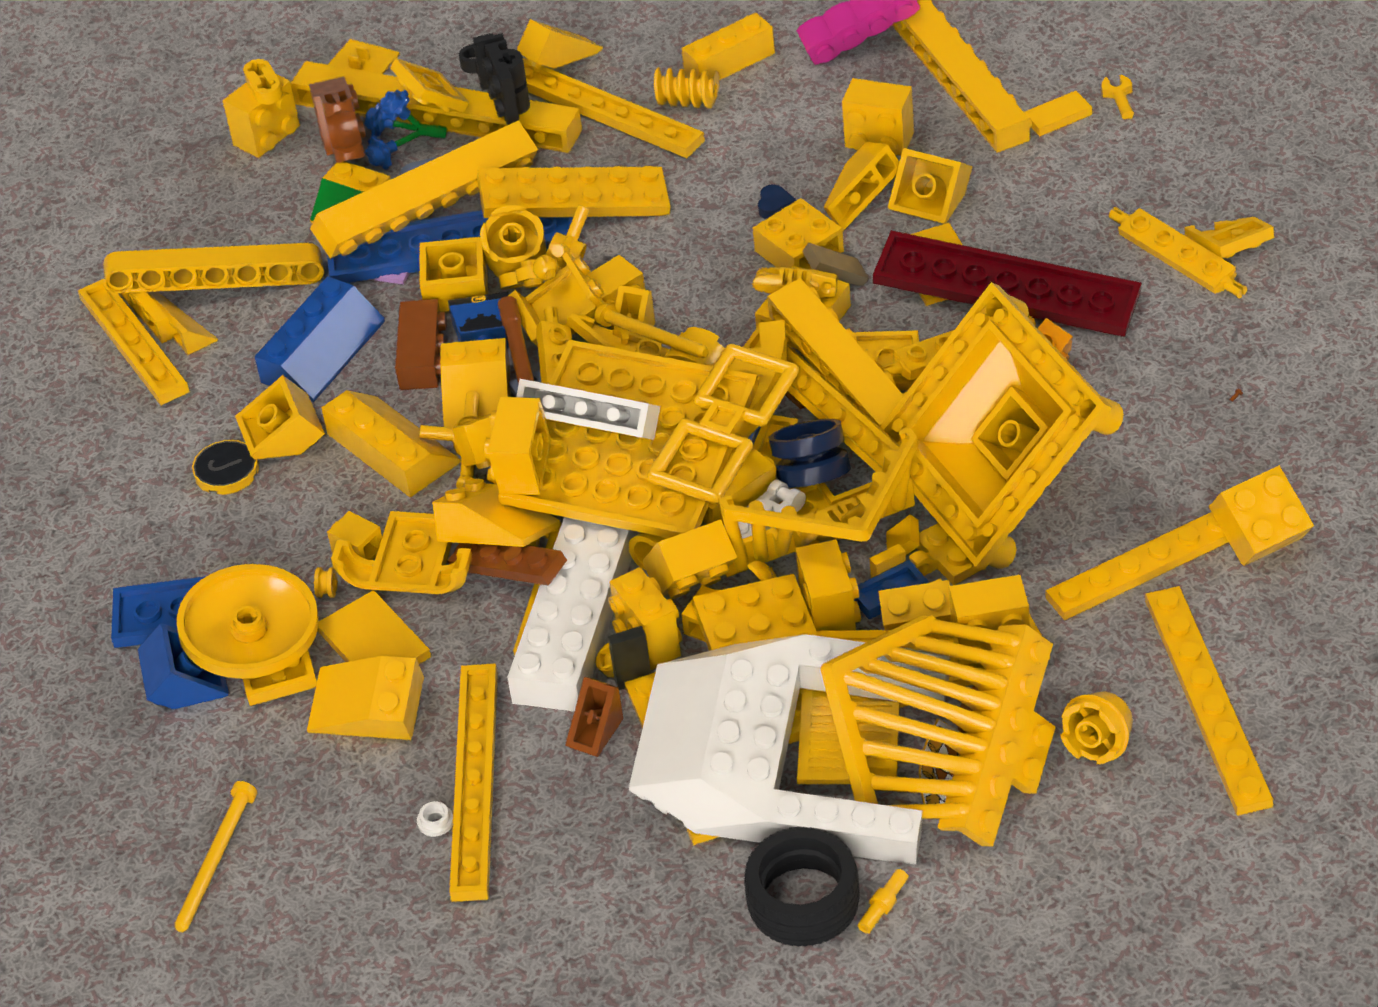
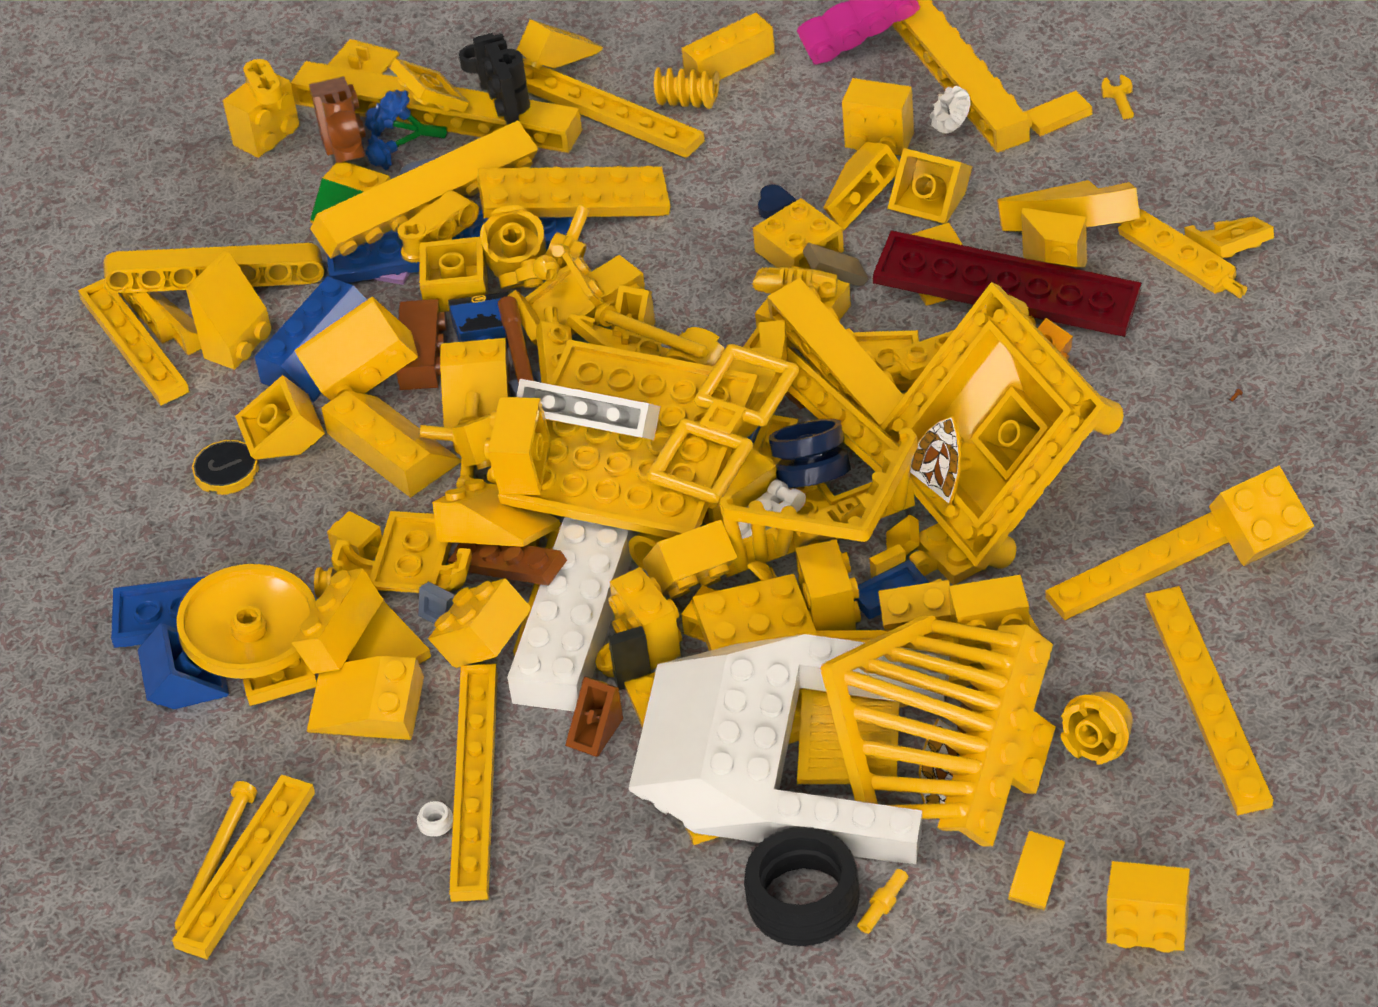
none -> yellow plate [172,774,315,959]
none -> yellow slope [186,250,272,370]
none -> yellow brick [292,568,384,674]
none -> yellow slope [295,296,418,401]
none -> yellow piece [397,190,479,263]
none -> sand blue plate [418,582,455,624]
none -> yellow brick [428,578,532,668]
none -> shield [910,416,971,504]
none -> white gear [929,85,970,134]
none -> yellow slope [997,180,1140,231]
none -> yellow slope [1008,831,1065,910]
none -> yellow slope [1021,208,1087,267]
none -> yellow brick [1107,861,1190,952]

